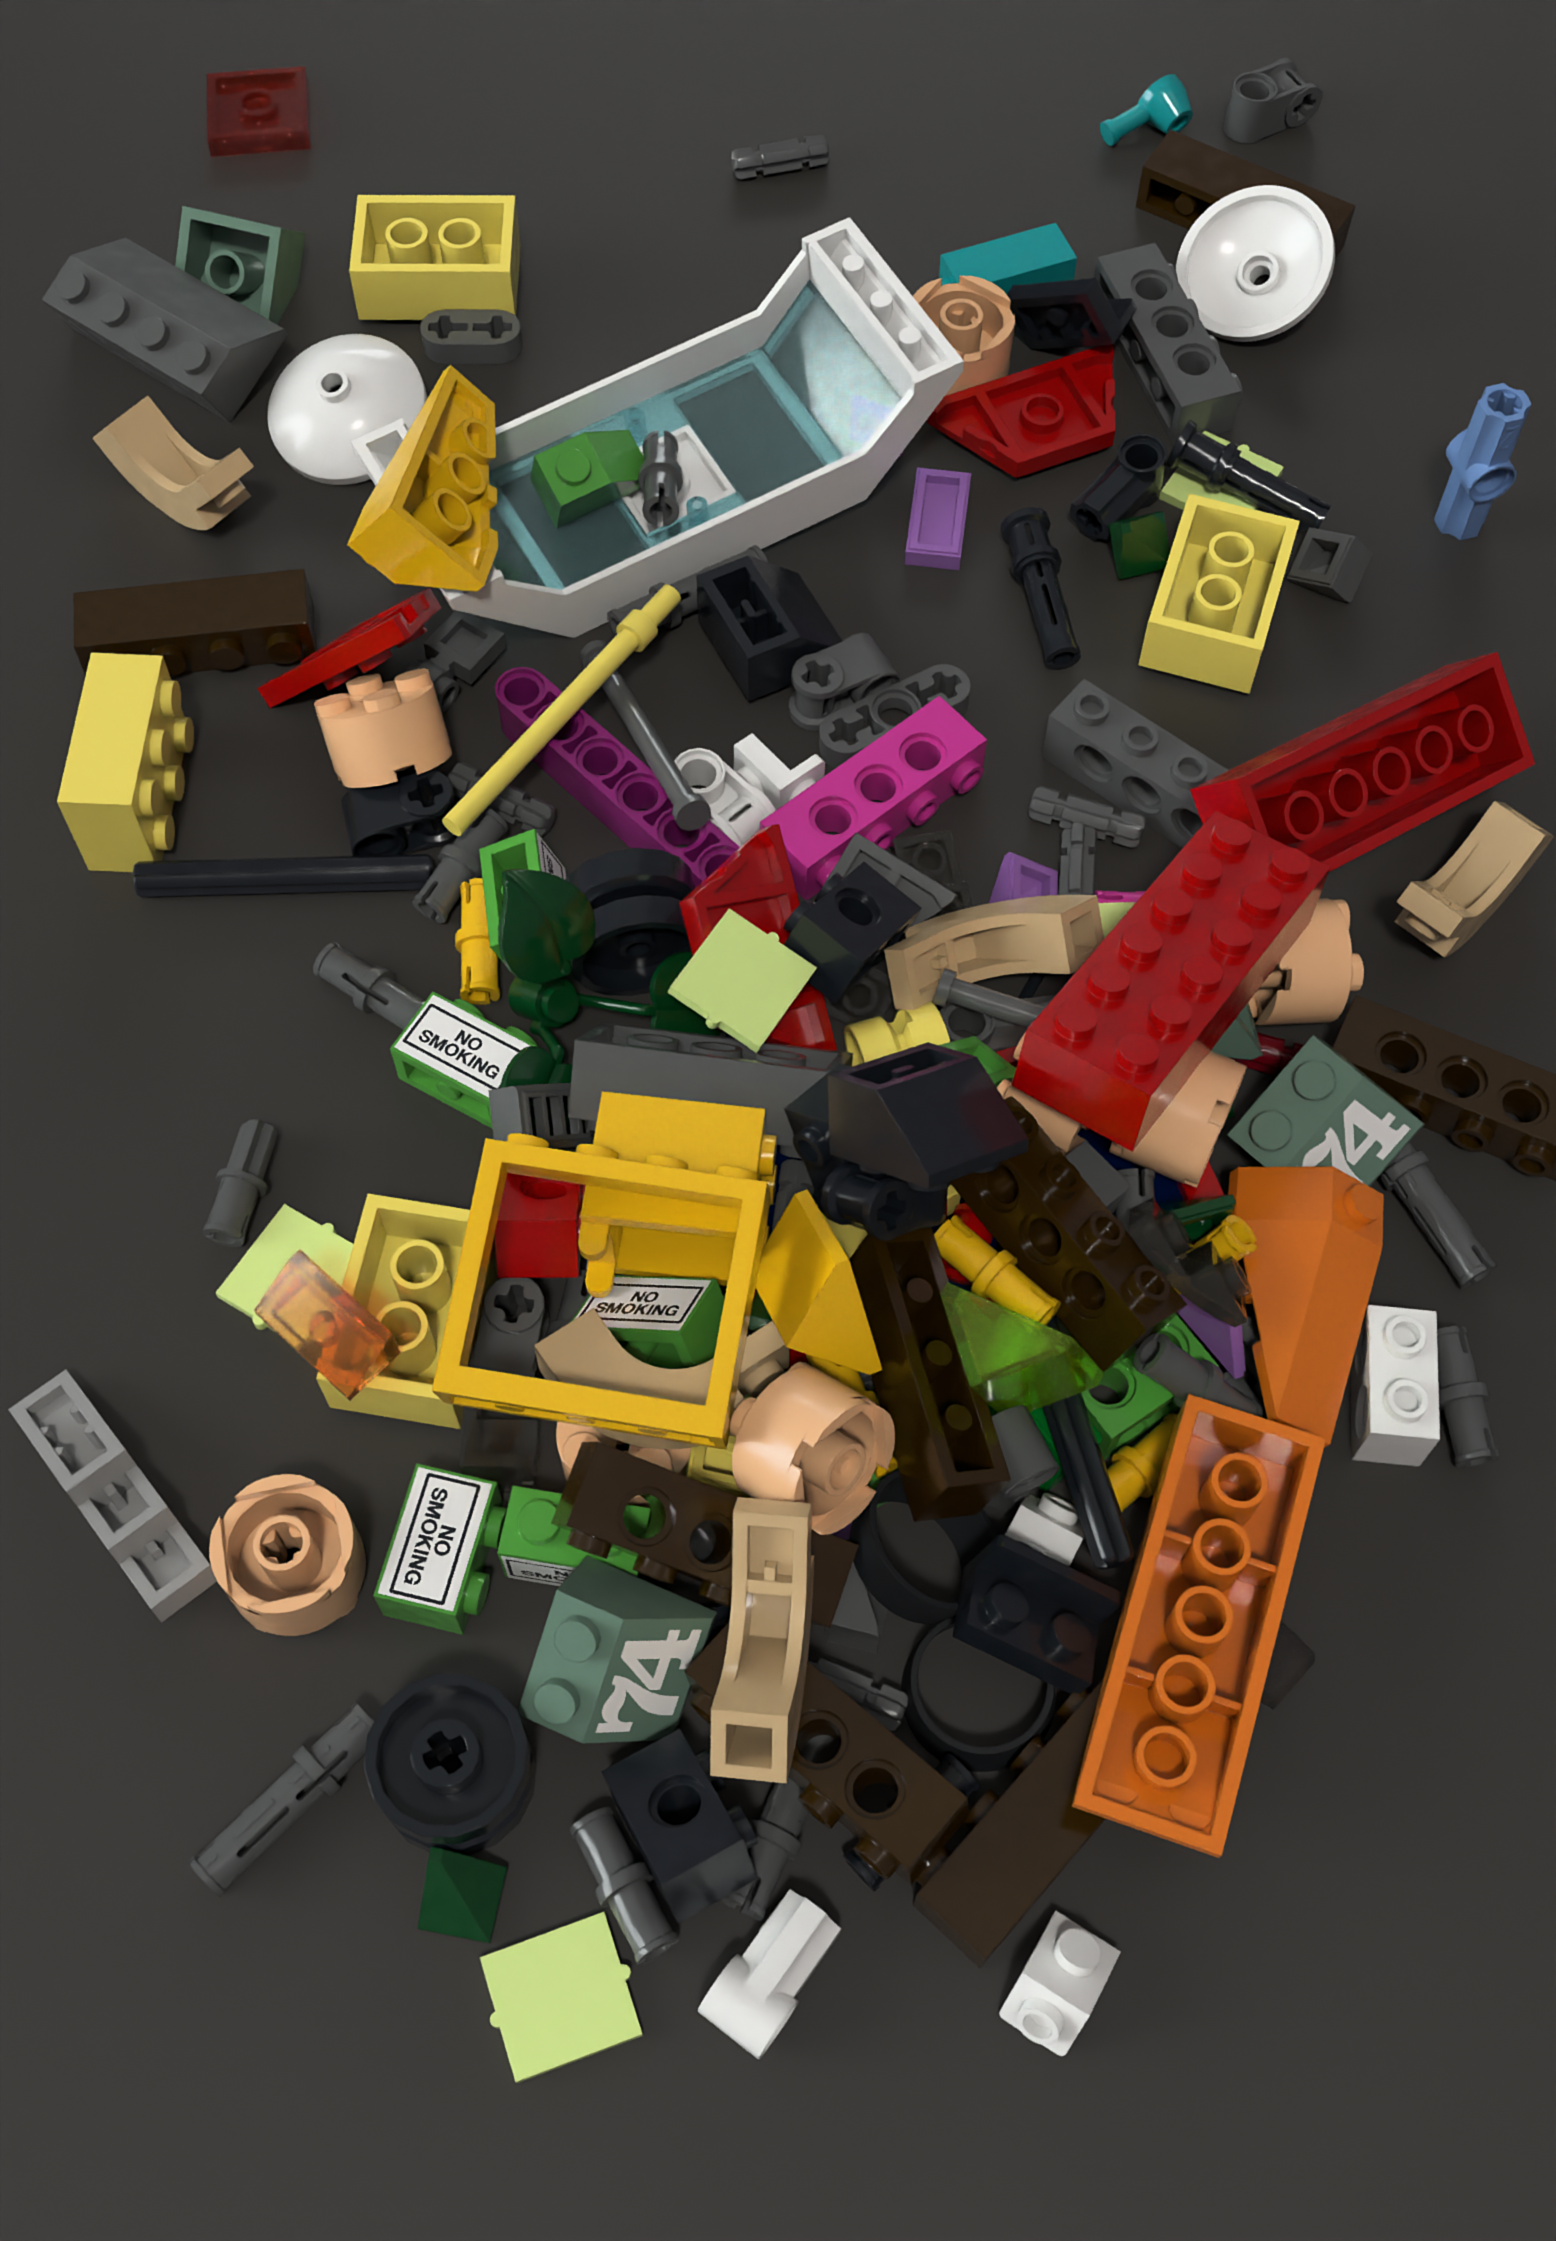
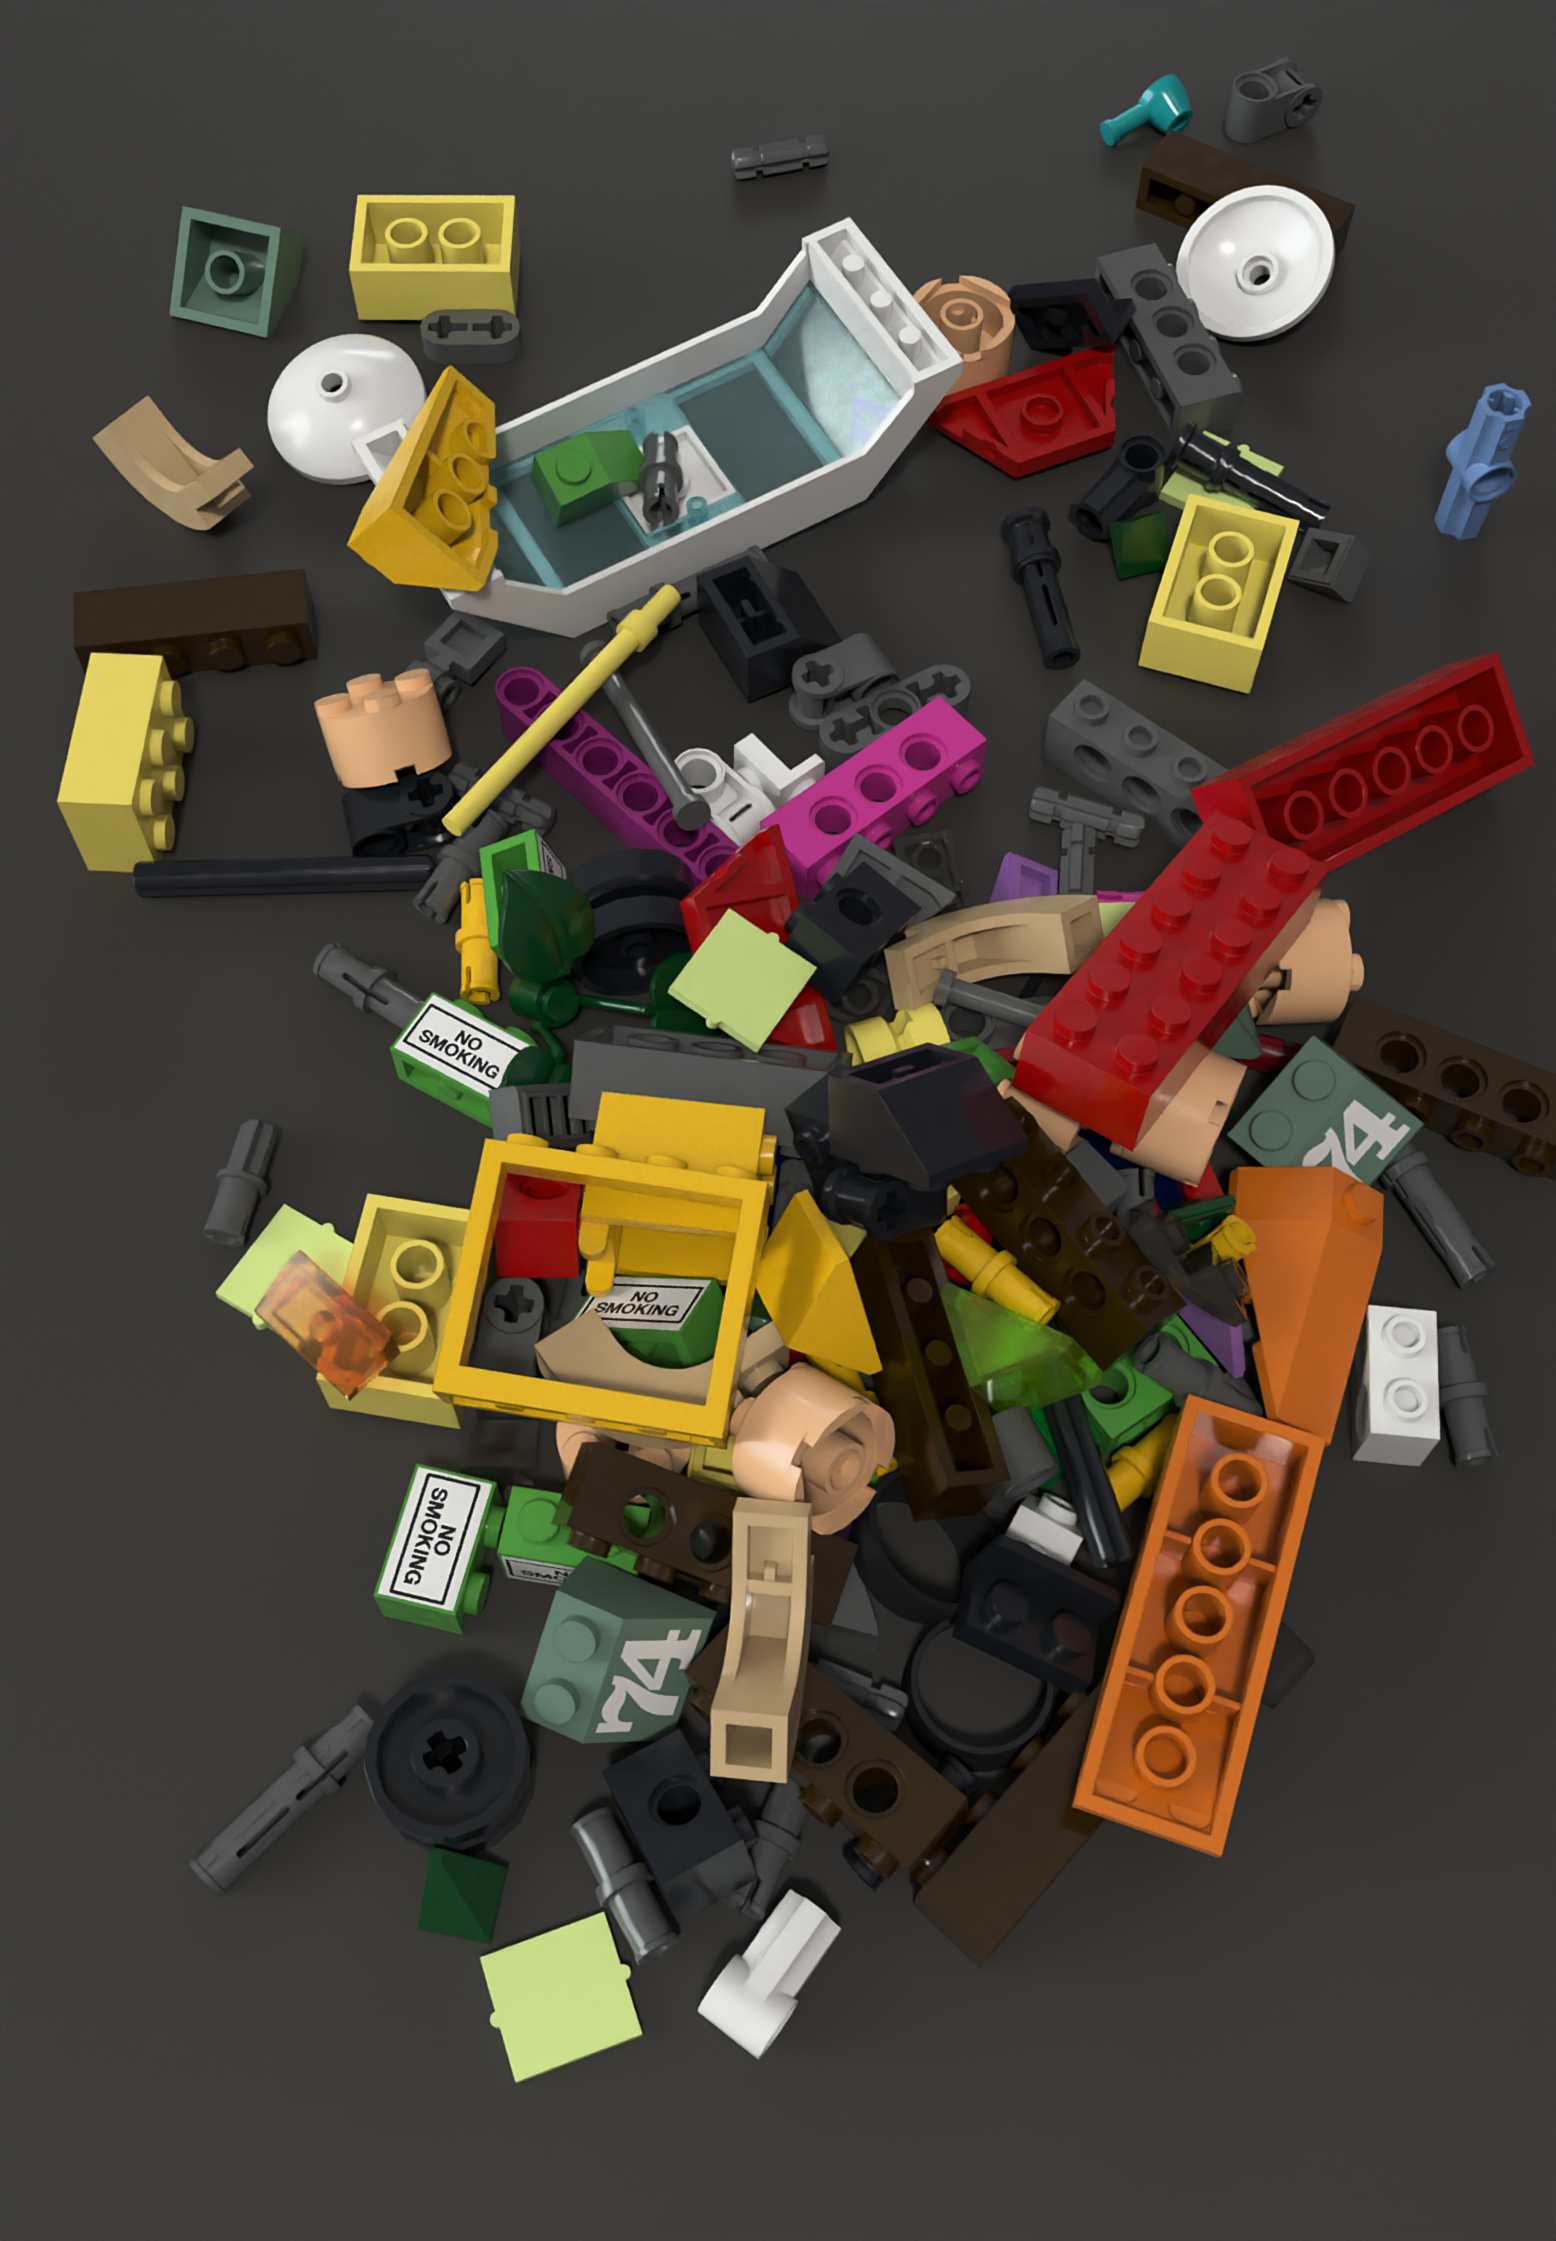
light grey slope [8,1369,217,1623] -> none
dark grey slope [42,237,288,423] -> none
clear red tile [206,66,311,157] -> none
light nougat brick [209,1474,366,1636] -> none
red wing [257,587,442,708] -> none
medium lavender tile [904,467,971,570] -> none
teal brick [935,223,1077,294] -> none
white bracket [999,1910,1121,2056] -> none
tan arch [1394,801,1554,957] -> none

